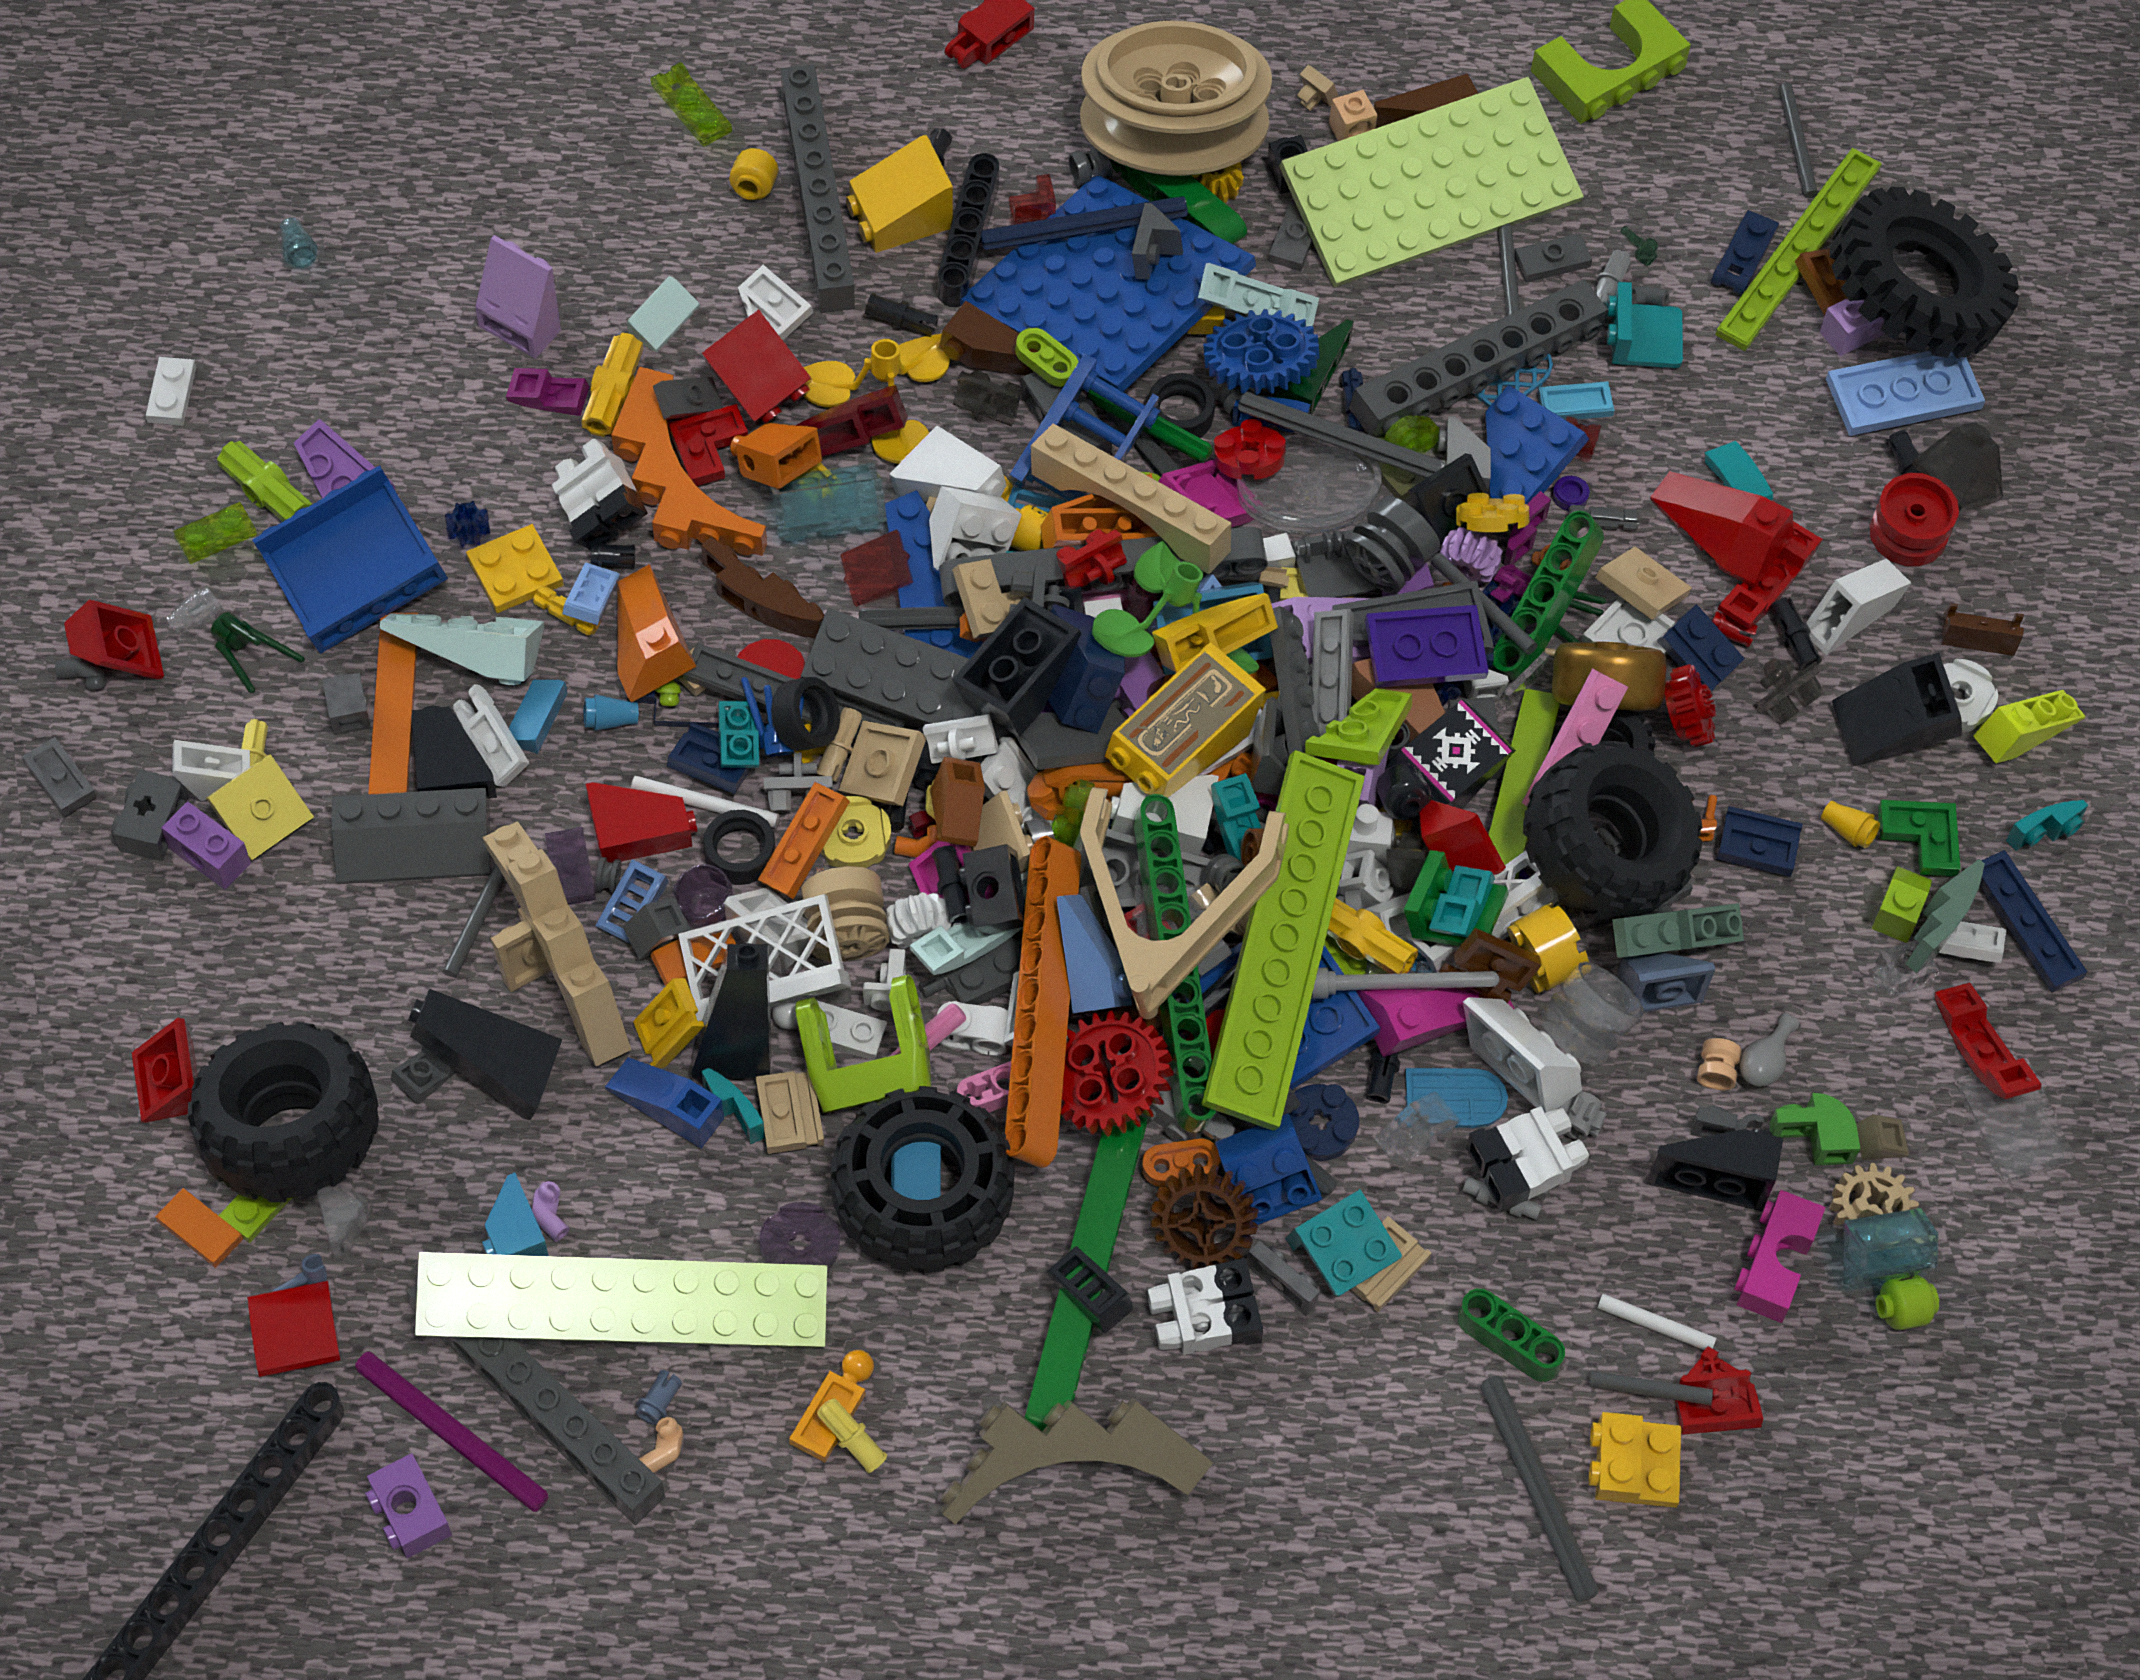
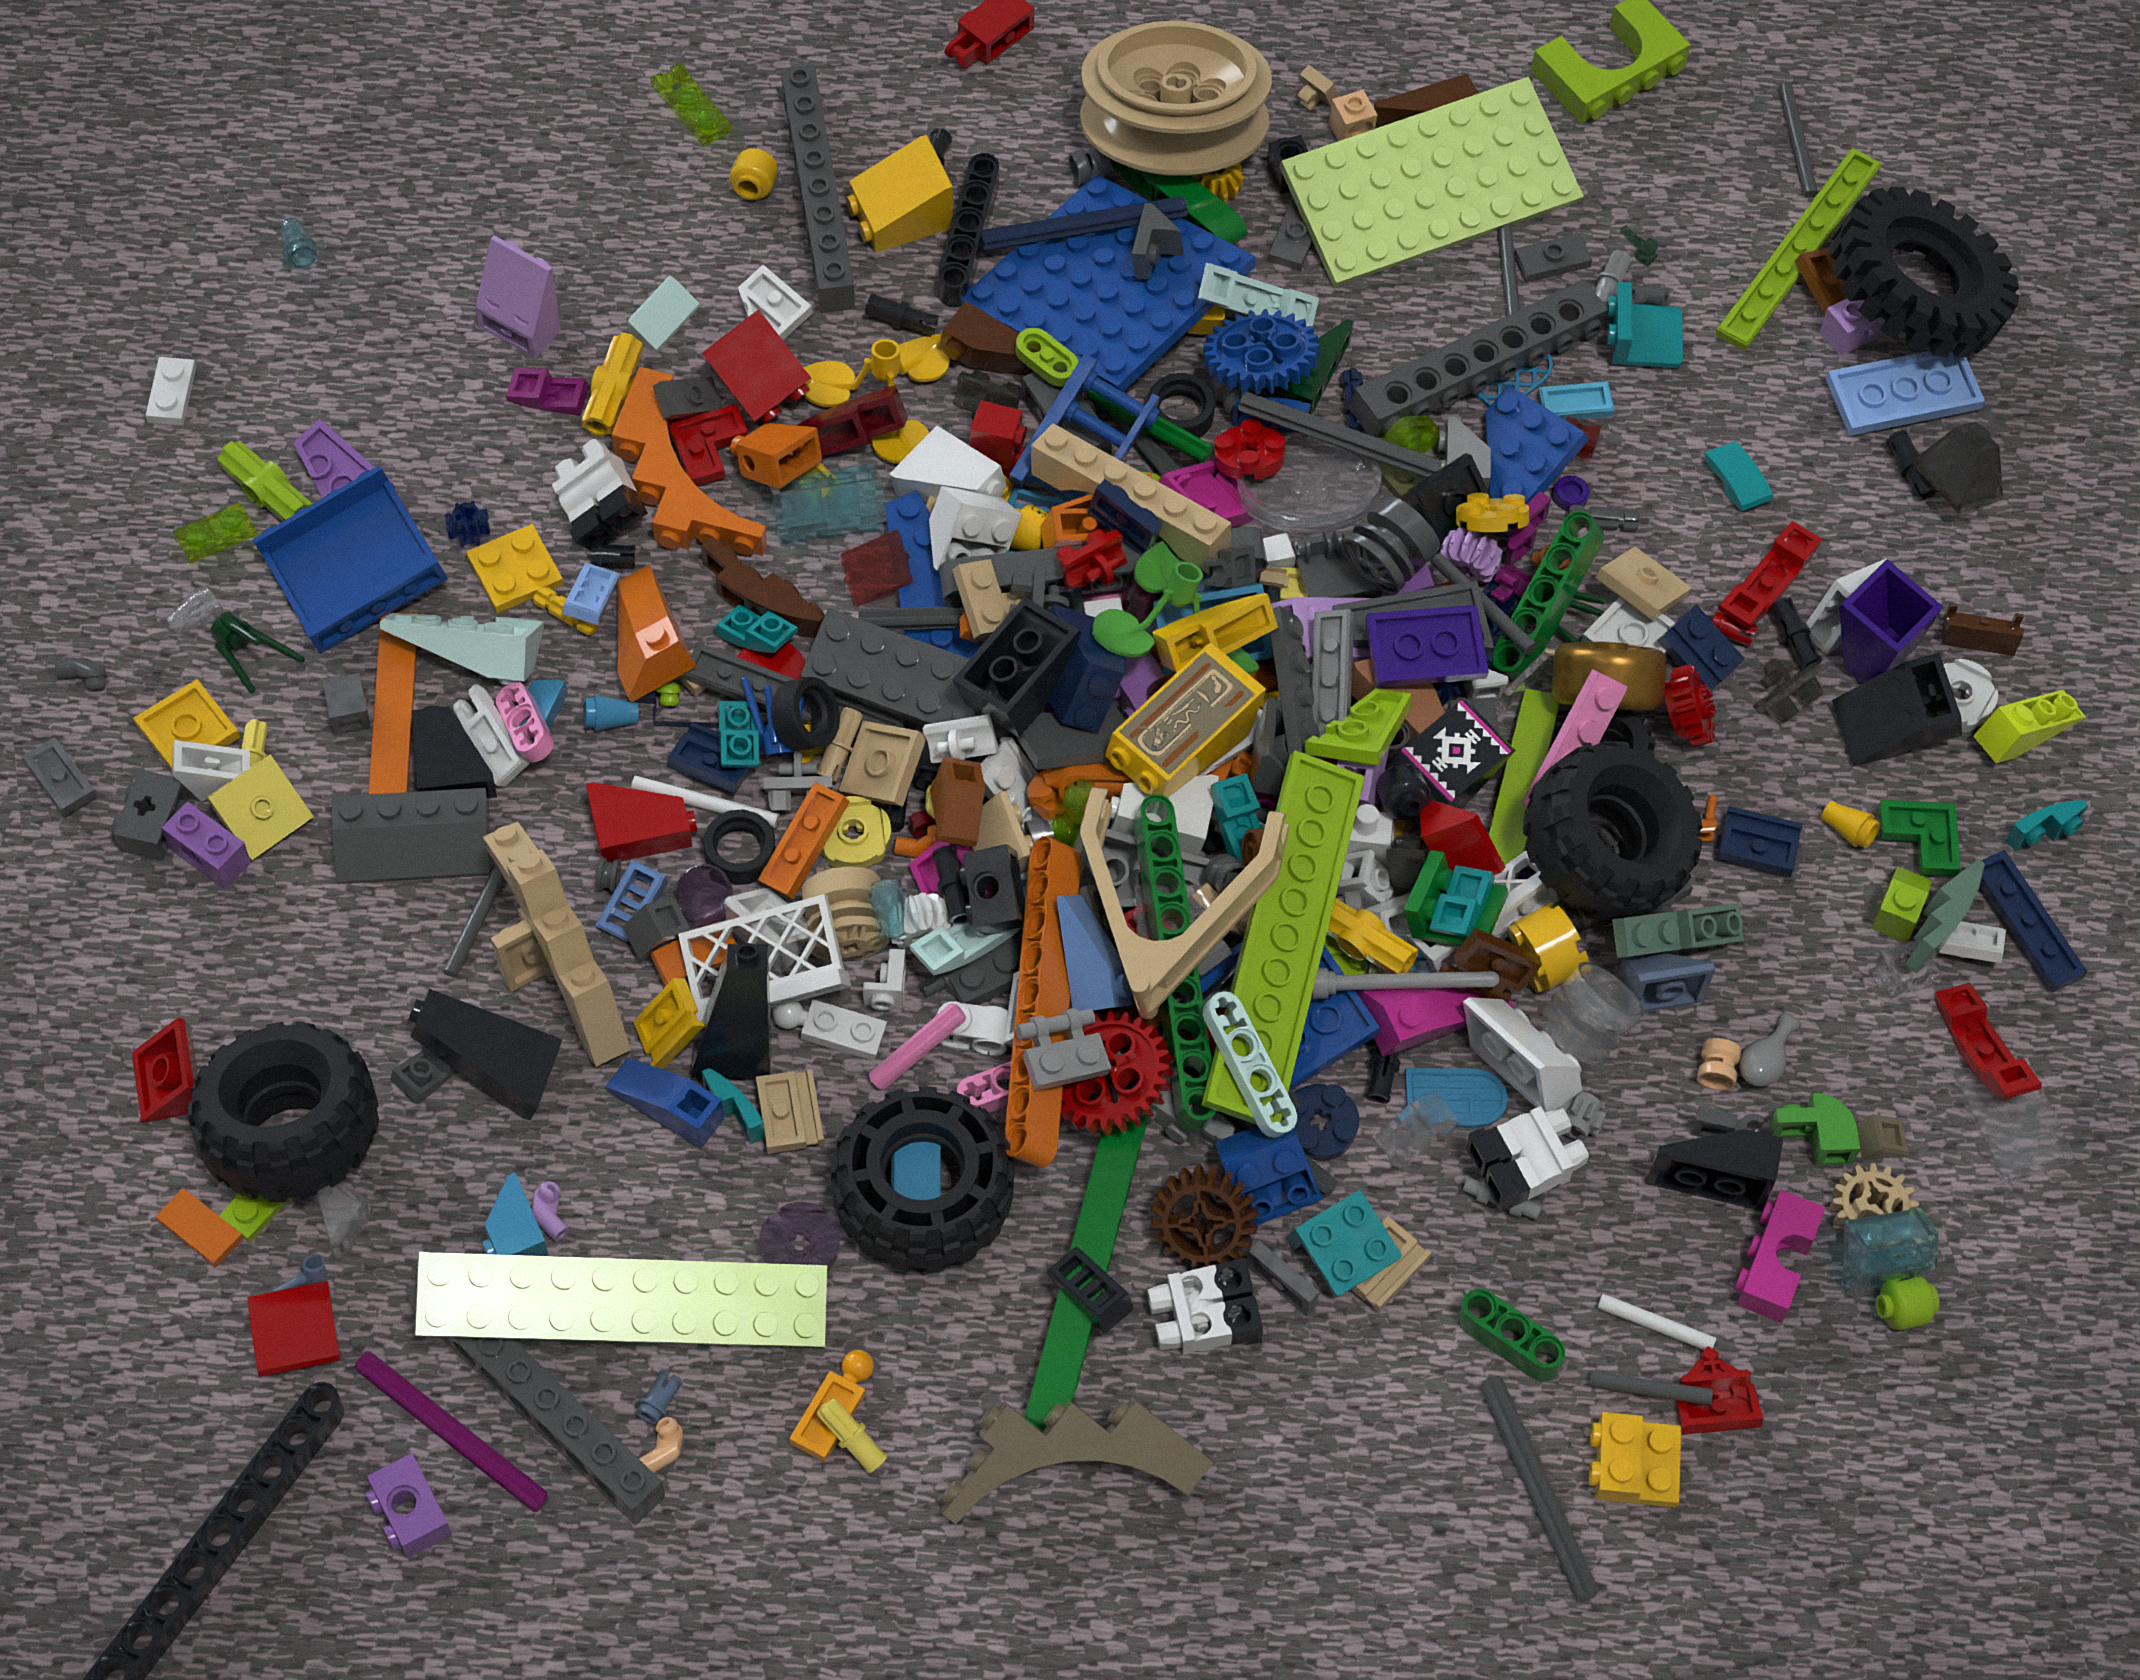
red slope [64,599,164,680] -> none
clear purple plate [518,827,596,908] -> none
lime connector [796,974,932,1113] -> none
clear red panel [1009,174,1056,224] -> none
orange plate [1142,1139,1221,1187] -> none
red wedge [1650,471,1794,588] -> none
dark blue plate [1710,210,1779,296] -> none
red wheel [1869,473,1959,566] -> none
none -> yellow plate [133,679,240,773]
none -> bright pink beam [496,682,554,762]
none -> teal slope [716,605,798,653]
none -> clear light blue cone [868,879,906,939]
none -> red brick [970,400,1027,478]
none -> light grey plate [1016,1008,1112,1091]
none -> dark blue plate [1087,479,1163,556]
none -> dark grey plate [1203,545,1256,588]
none -> light aqua beam [1203,991,1297,1138]
none -> dark purple slope [1839,559,1943,684]

